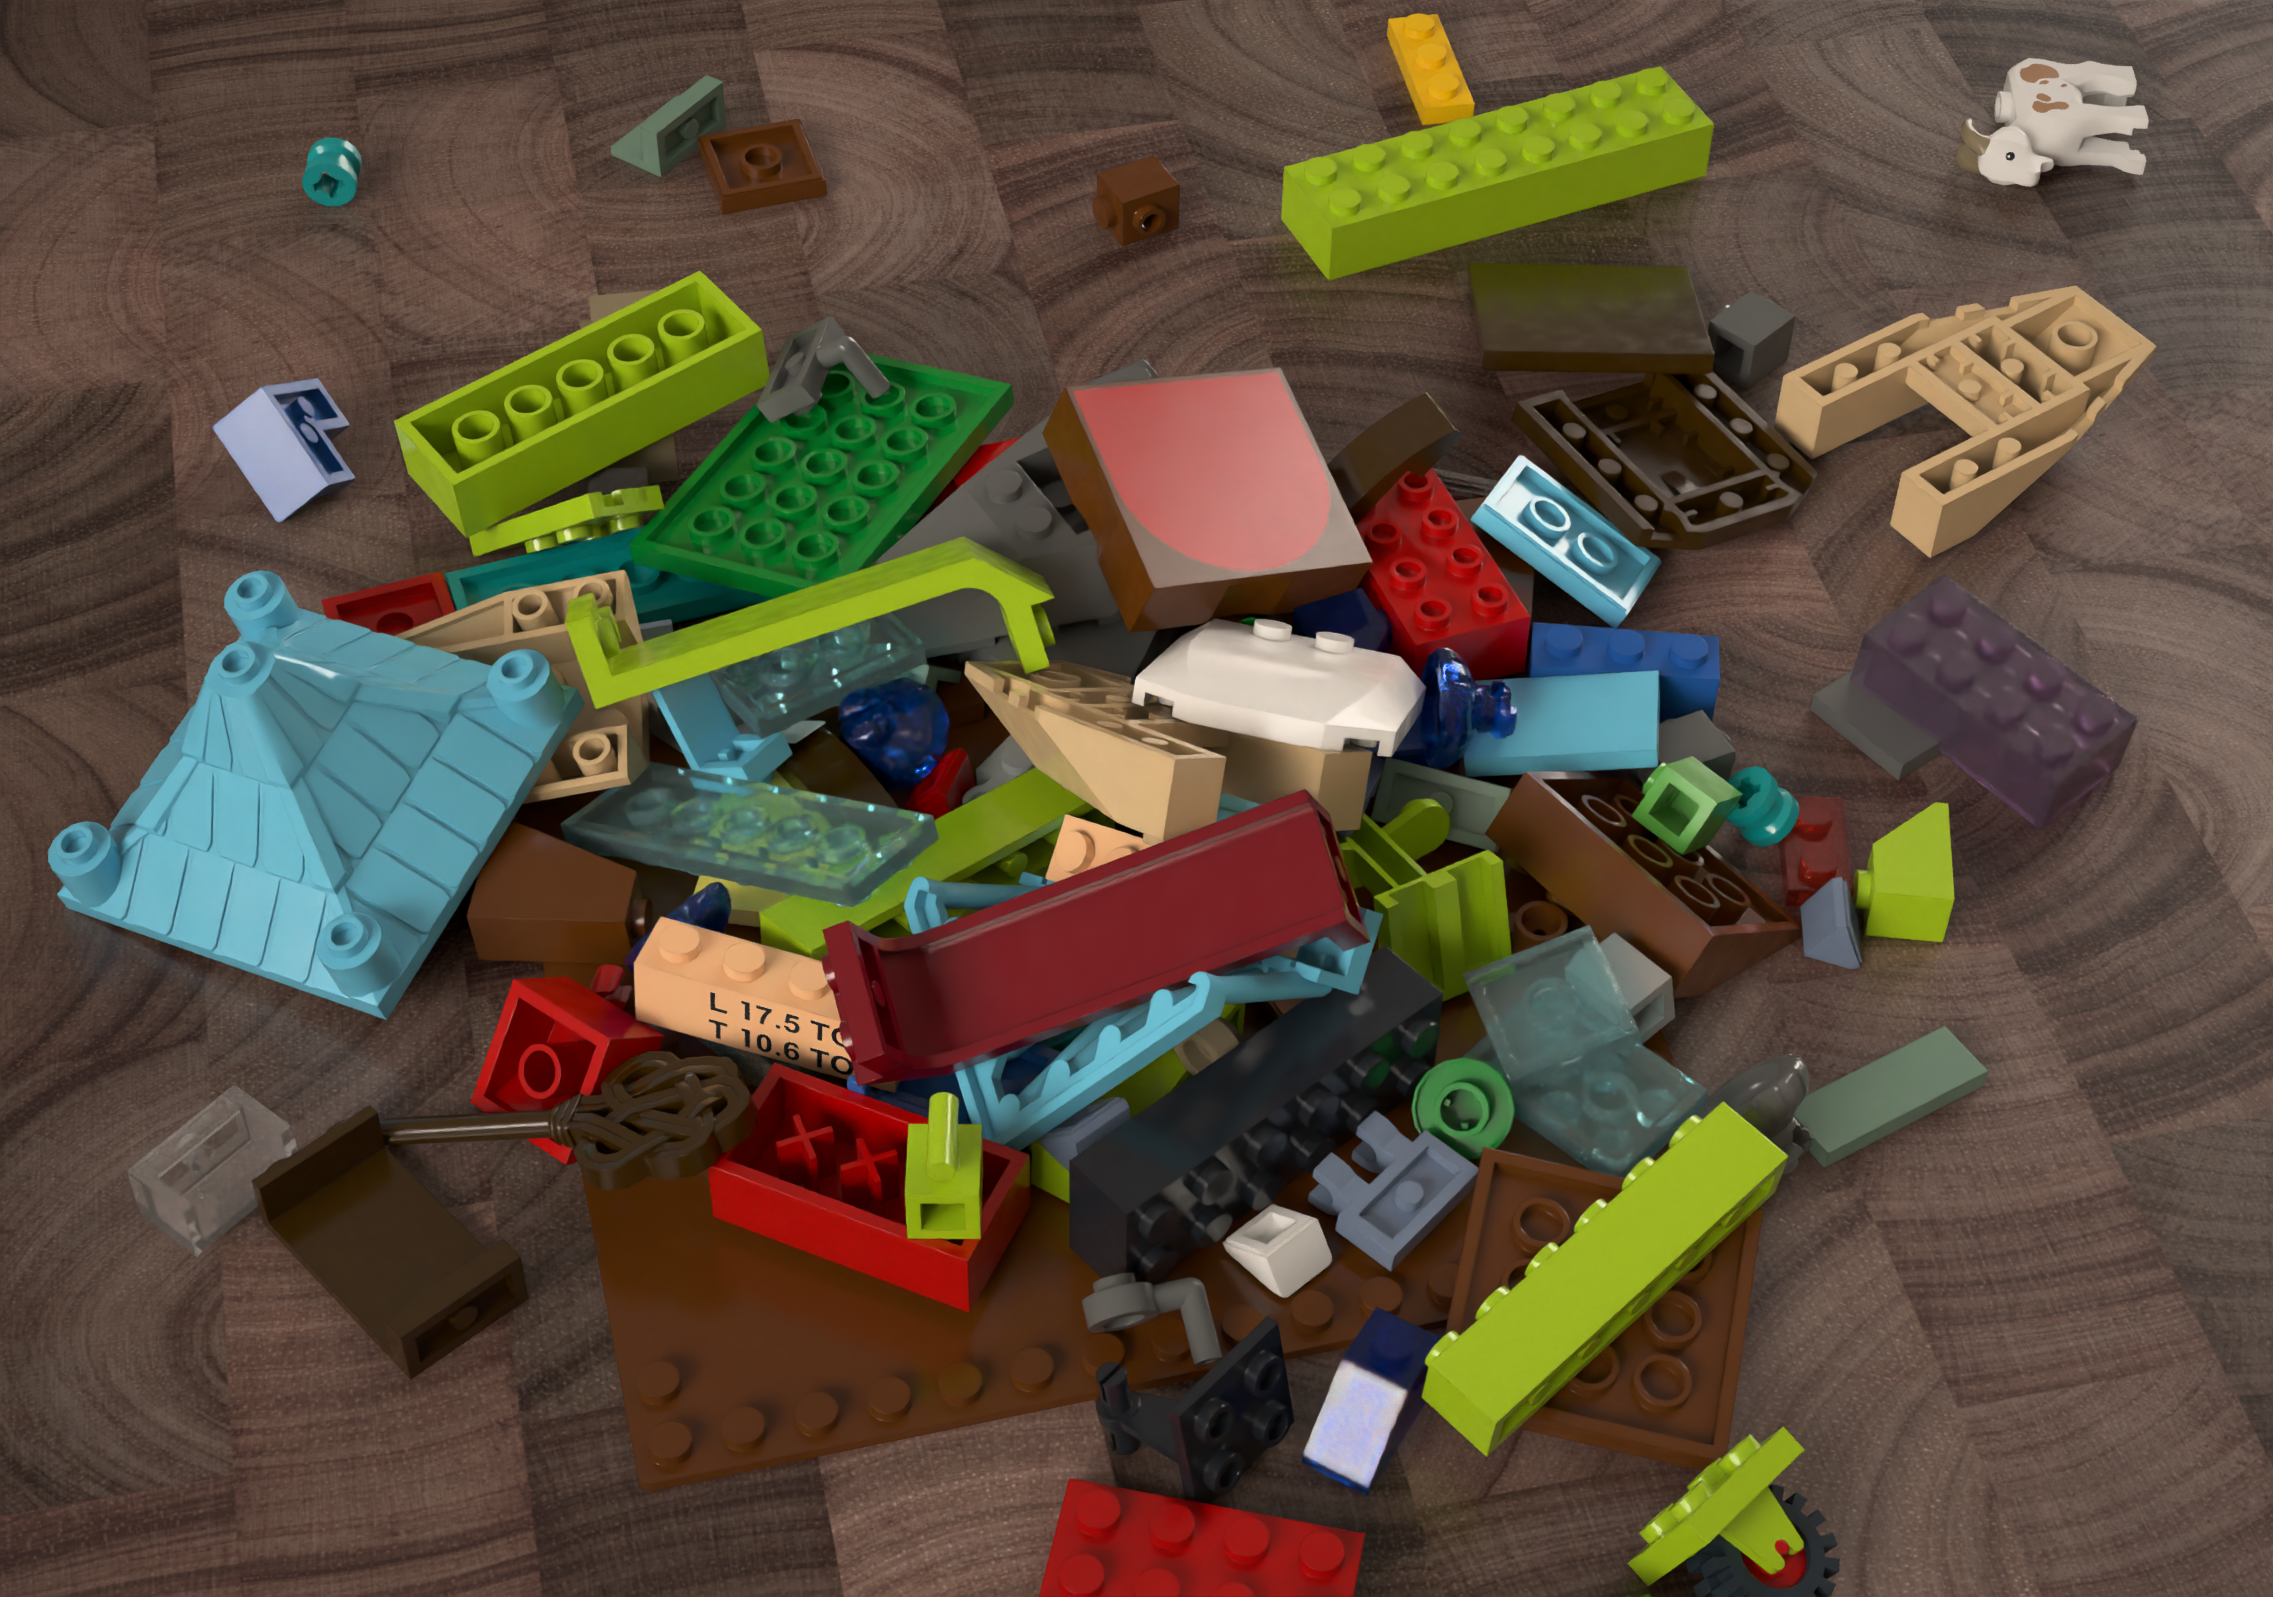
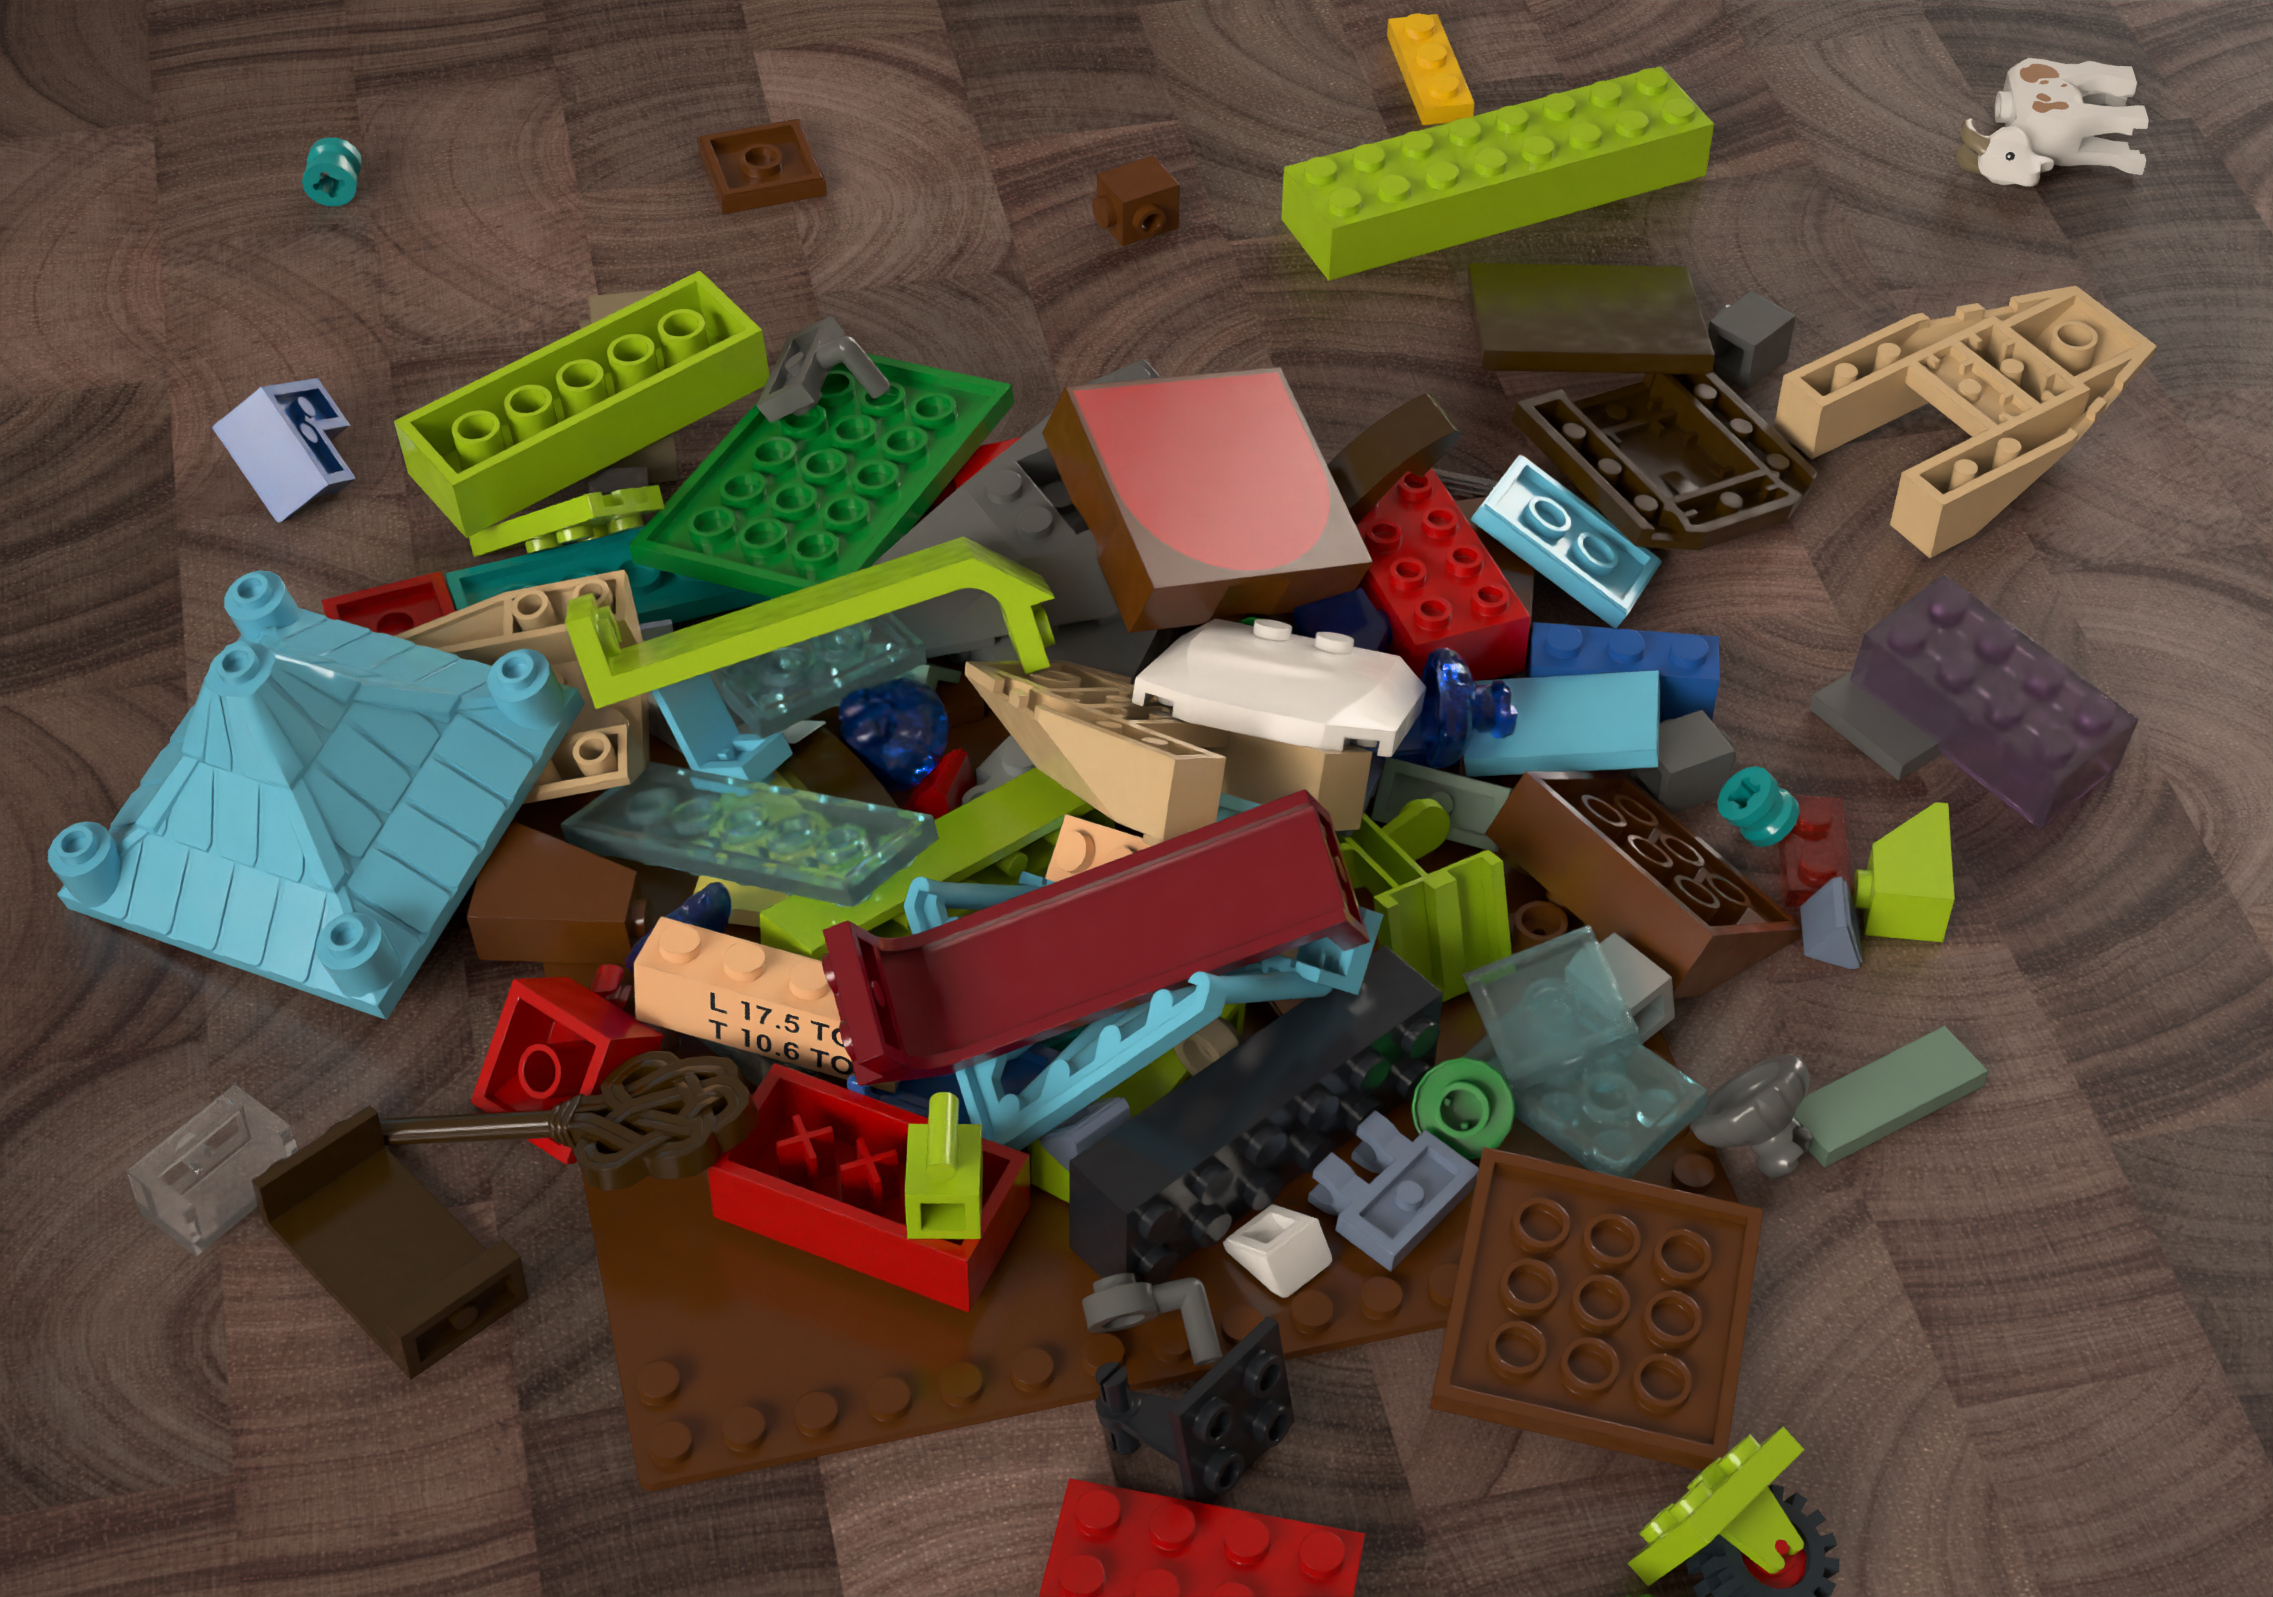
sand green panel [611,75,727,177] -> none
clear blue slope [1302,1307,1441,1495] -> none
lime brick [1422,1102,1789,1457] -> none
bright green brick [1631,756,1743,855] -> none

